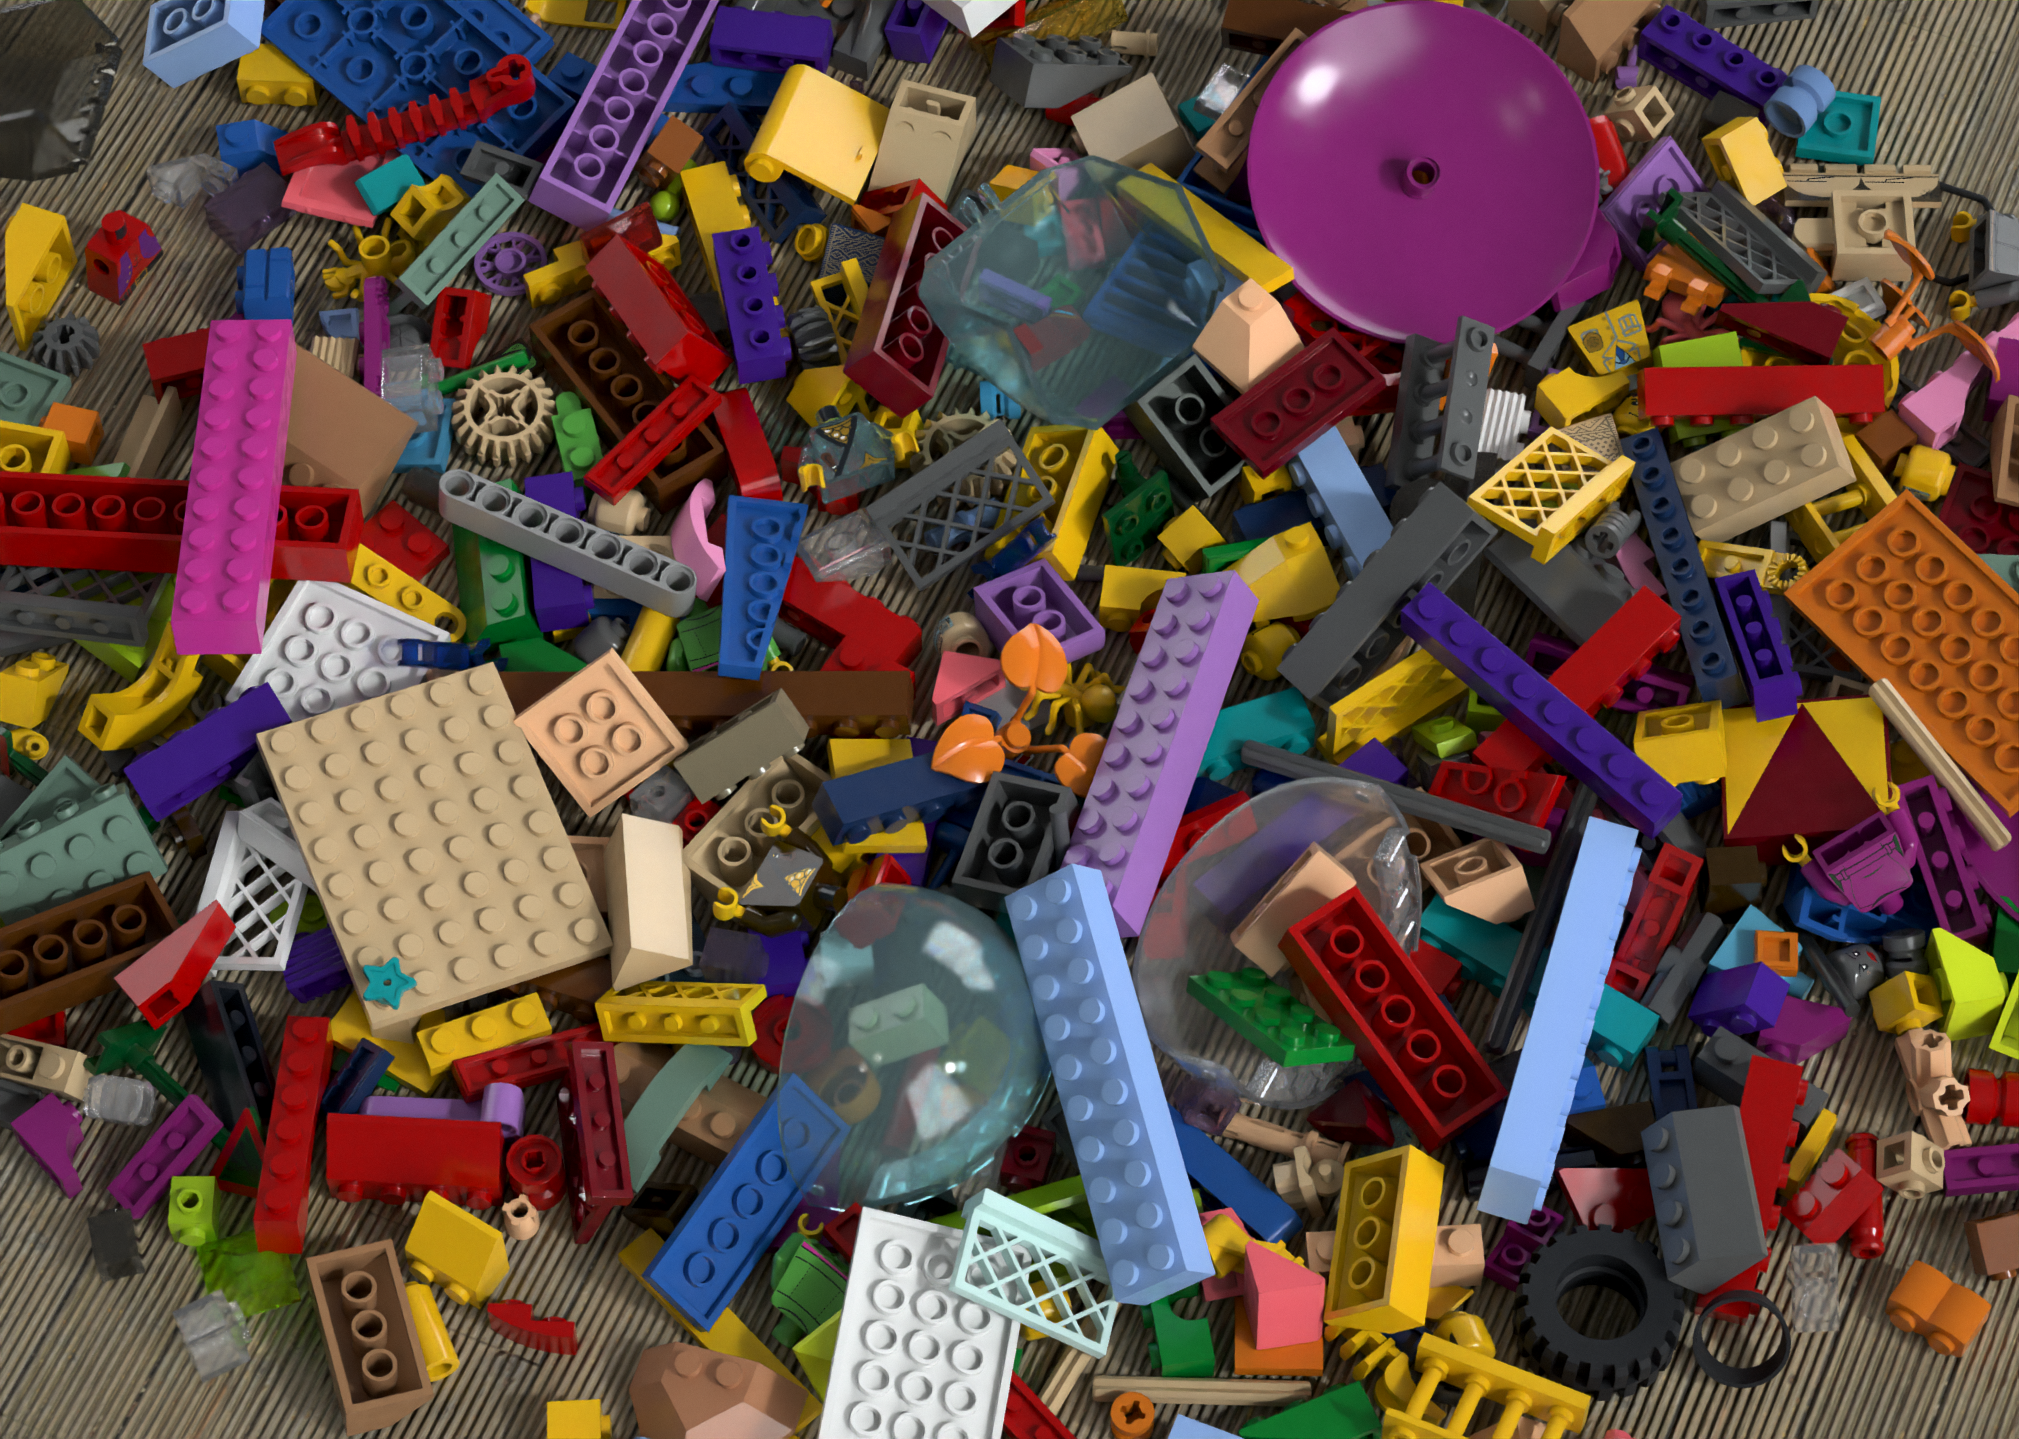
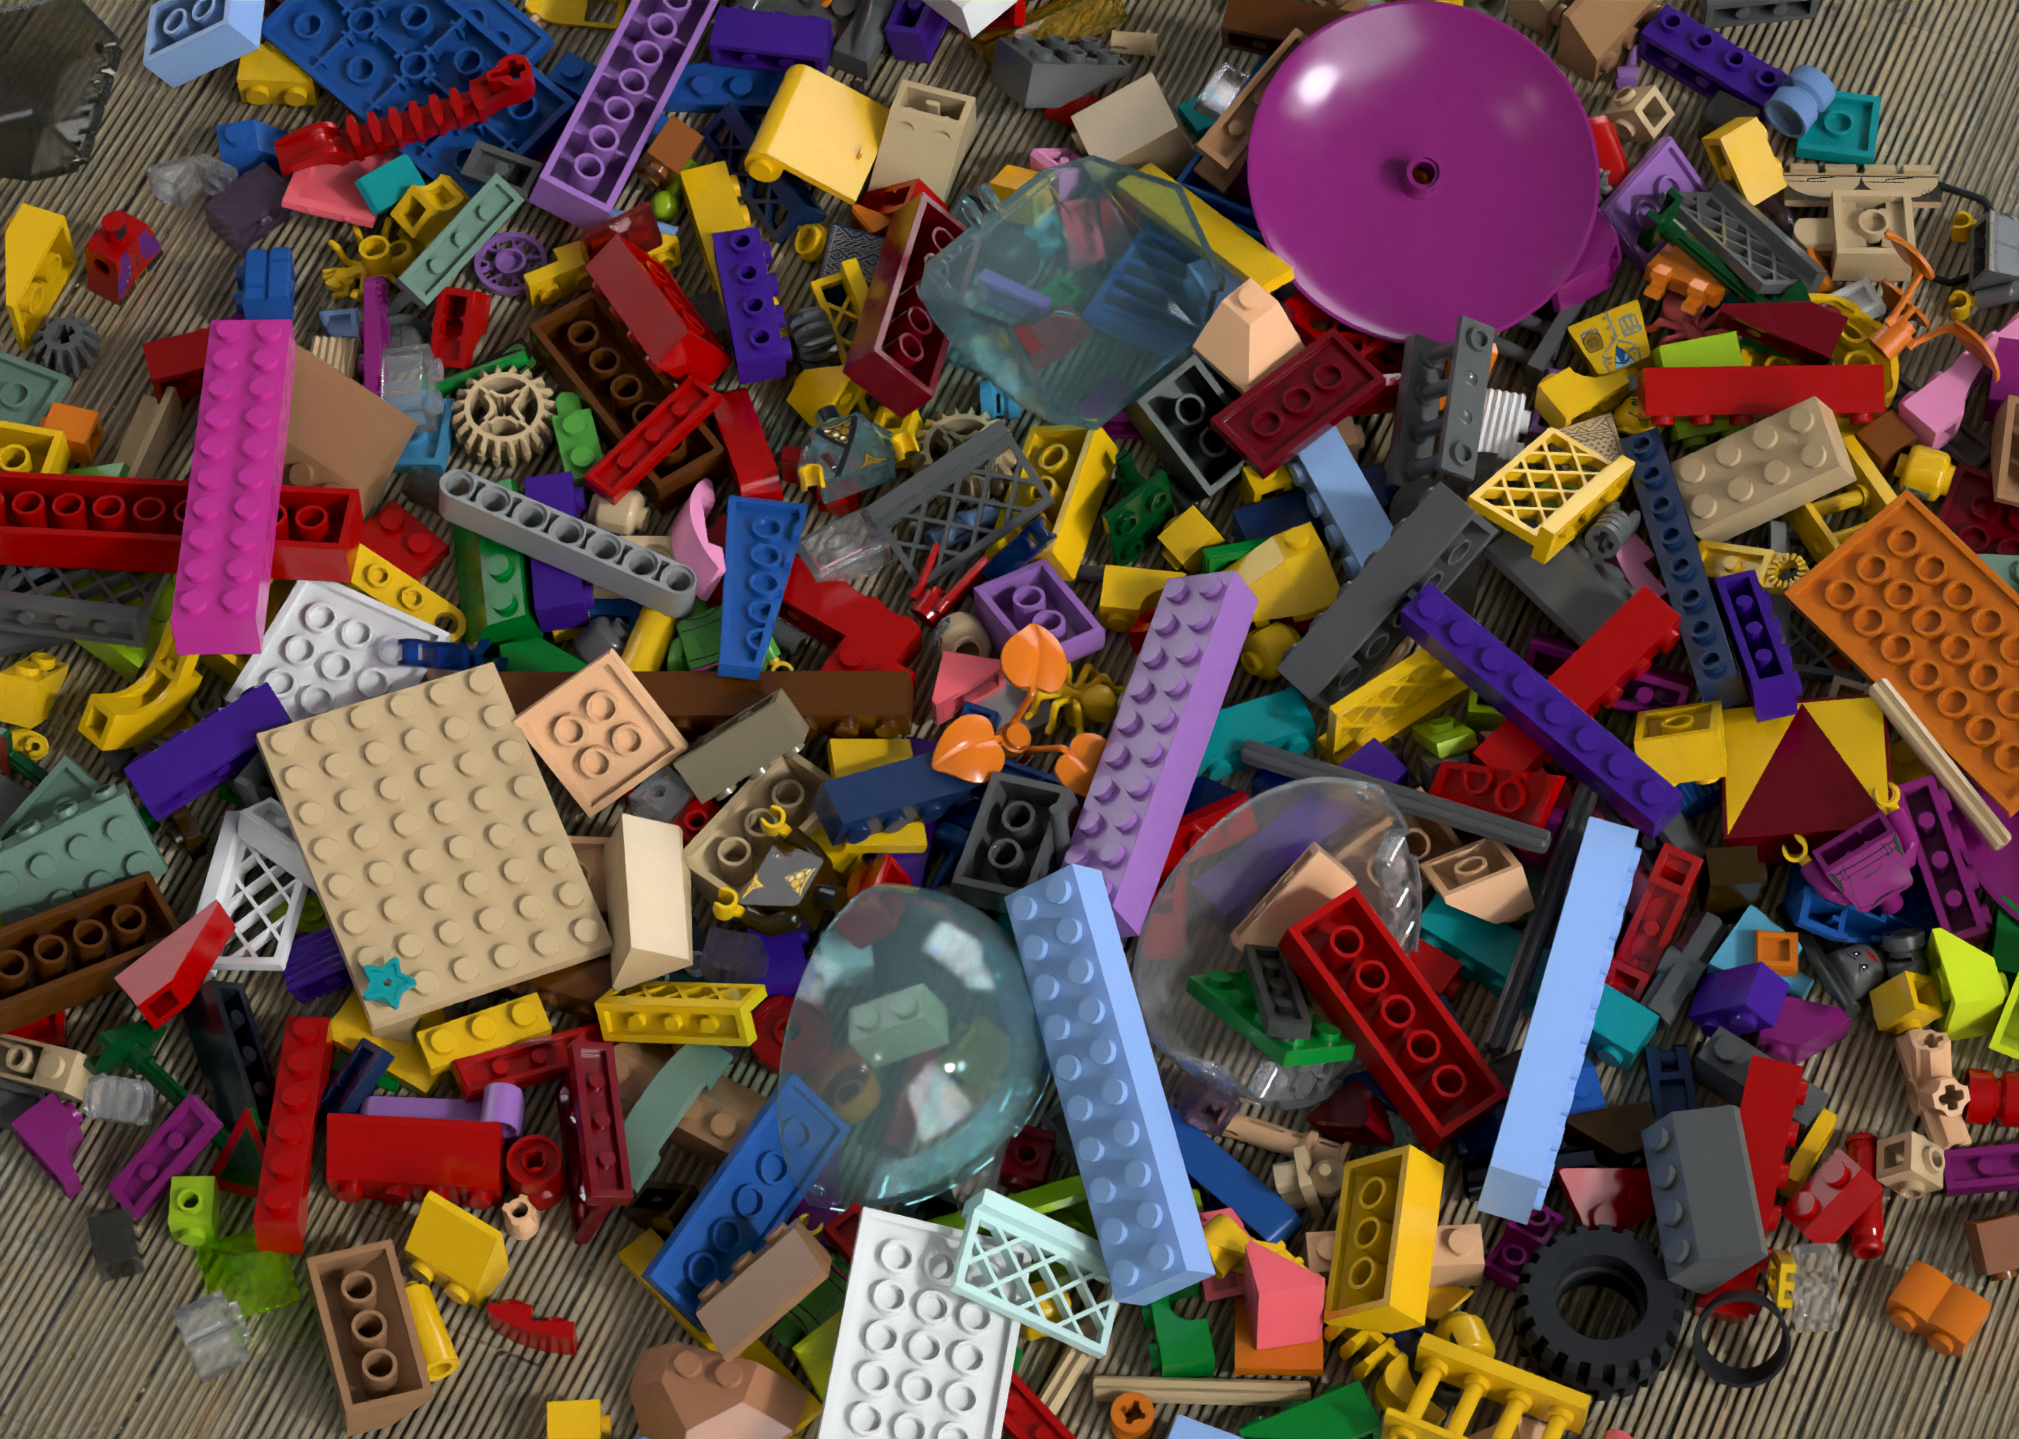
none -> medium nougat slope [696,1218,832,1364]
none -> red plant [908,543,991,628]
none -> pearl dark grey plate [1242,944,1312,1042]
none -> yellow tile [1767,1249,1797,1308]

